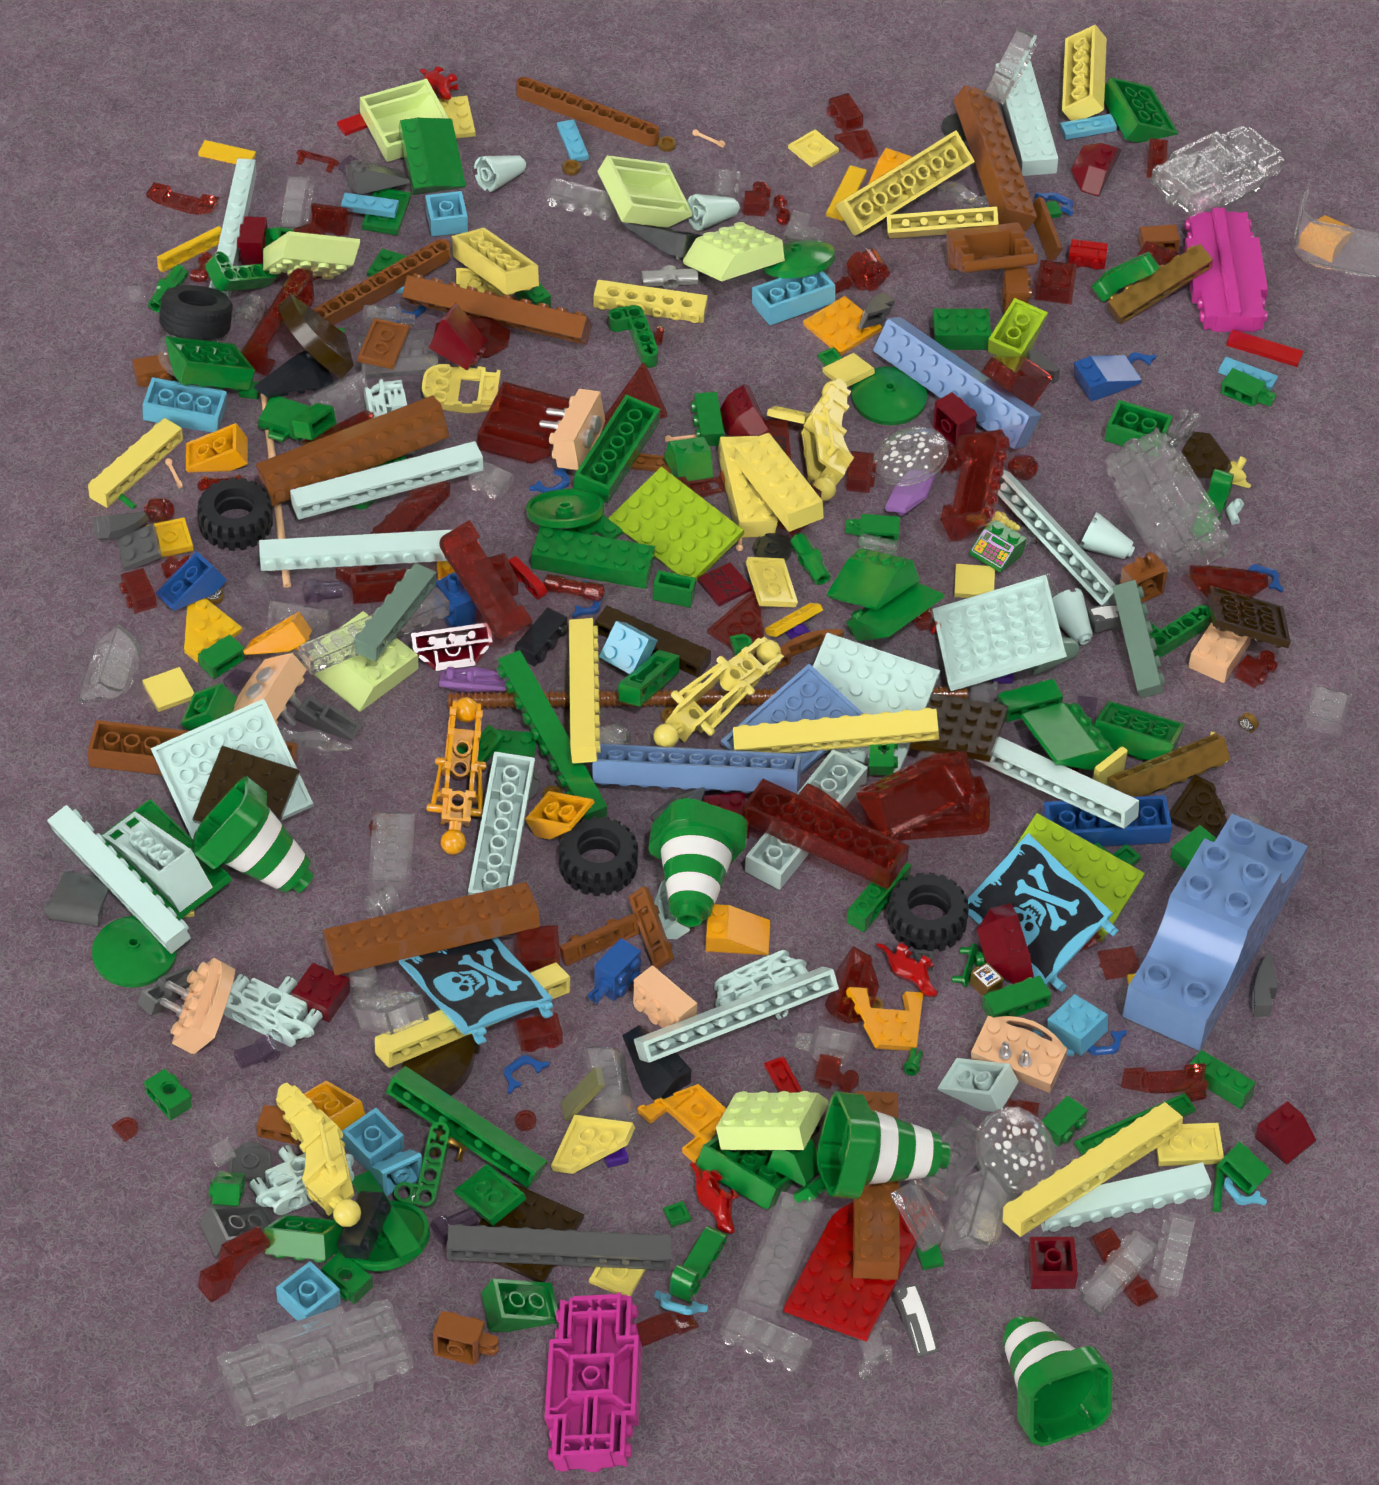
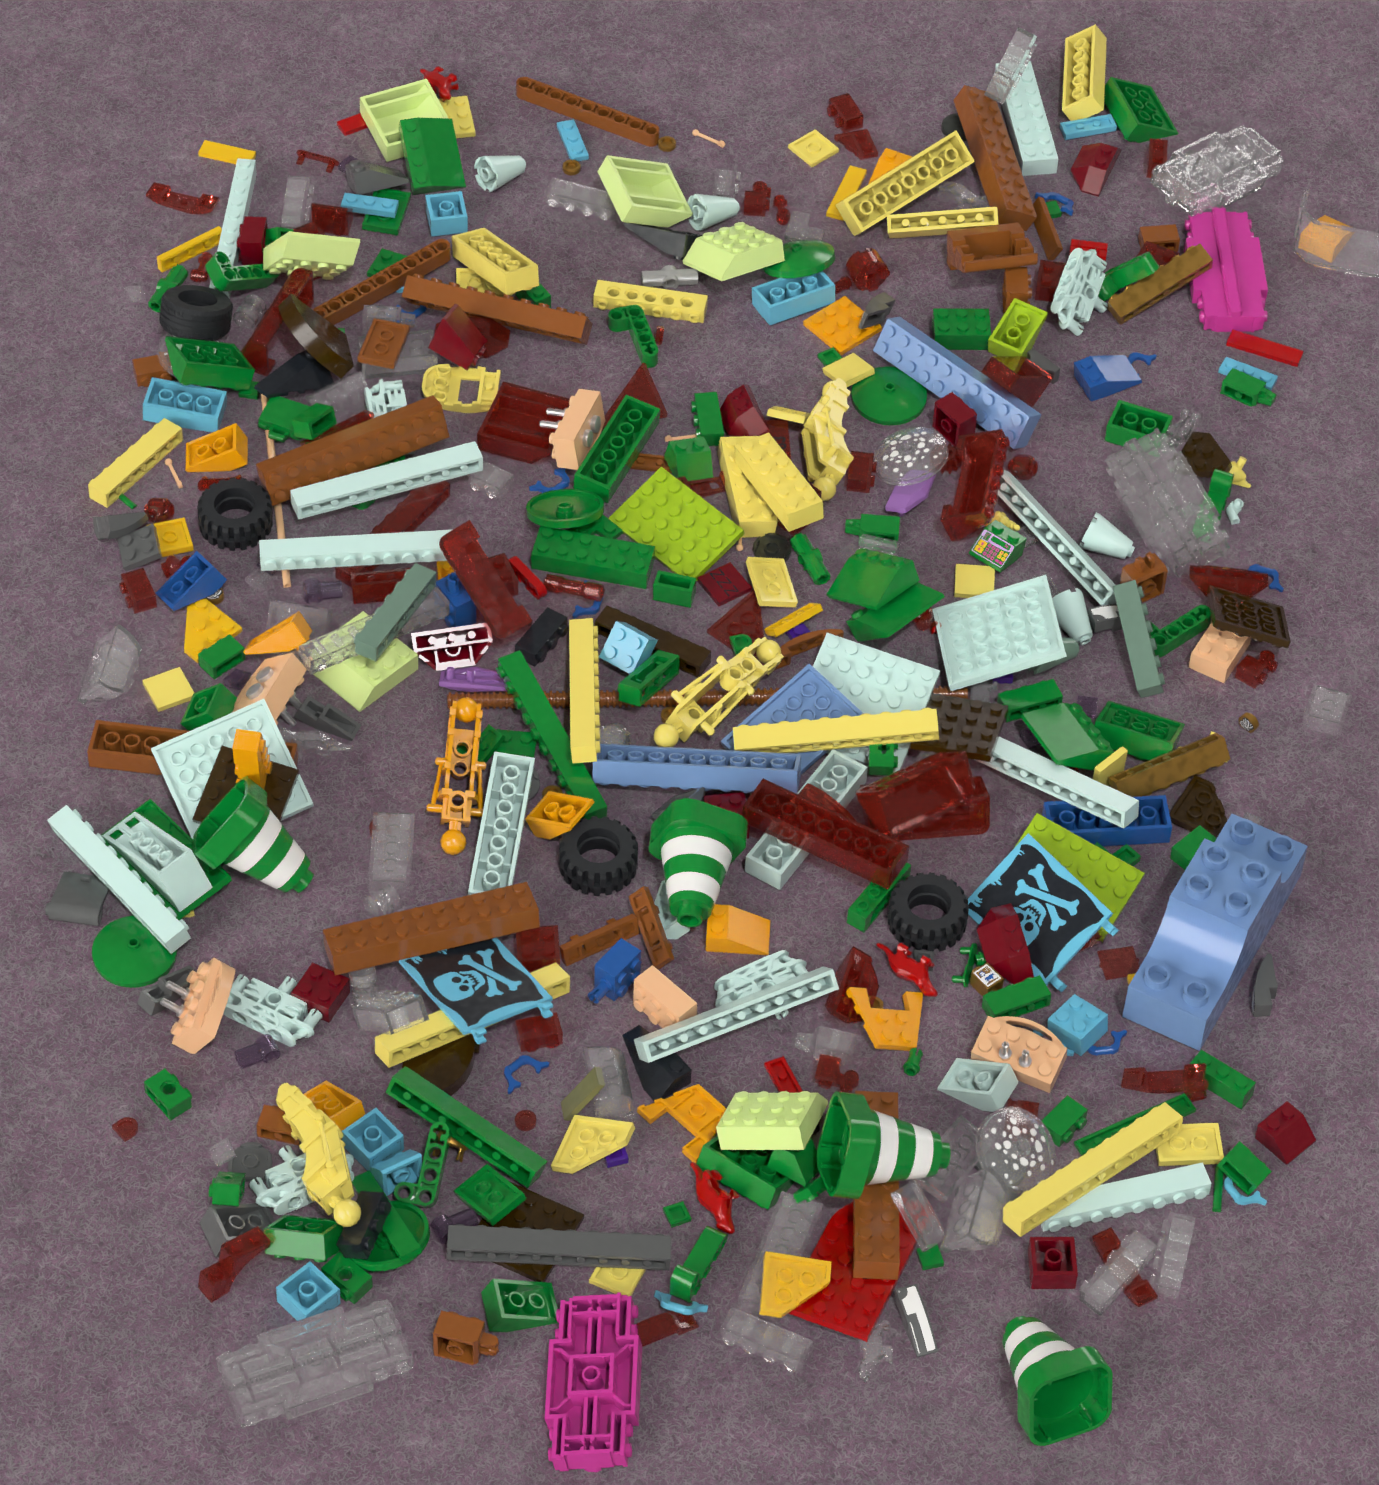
none -> light orange wedge [232,729,272,789]
none -> yellow plate [759,1251,831,1318]
none -> light aqua piece [1051,248,1108,336]

